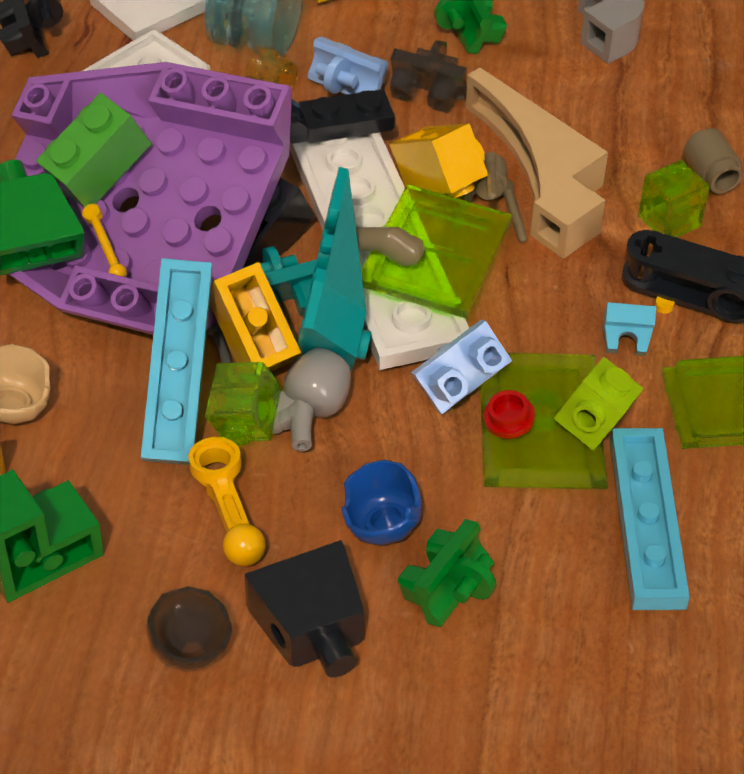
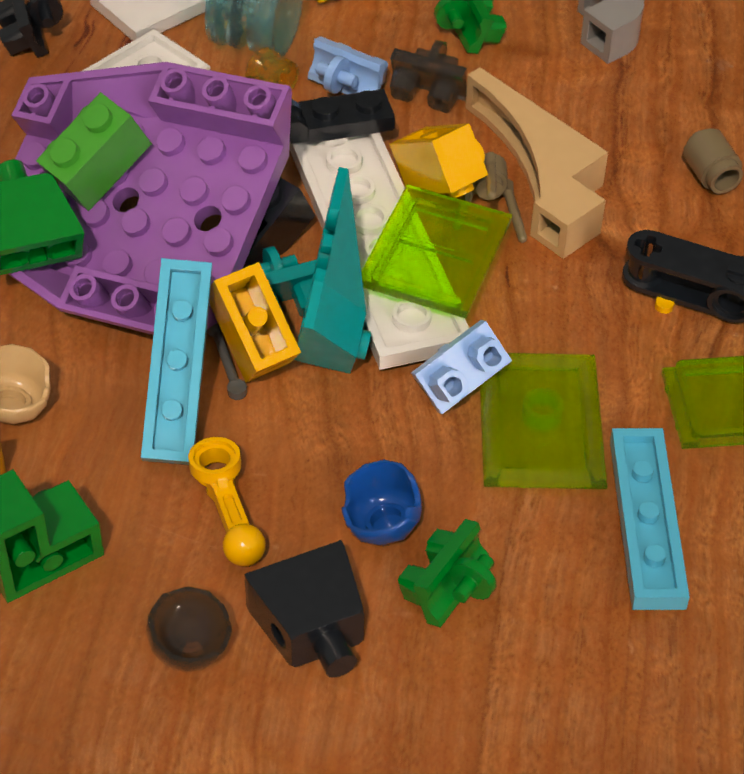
yellow hinge [82,204,127,277] -> none
clear neon green brick [205,362,282,445] -> none
light grey piece [241,348,351,452] -> none
dark tan arm [356,227,424,266] -> none
red plate [484,390,535,439] -> none
lime brick [553,357,644,451] -> none
medium azure tile [602,302,656,356] -> none
clear neon green brick [638,160,710,237] -> none

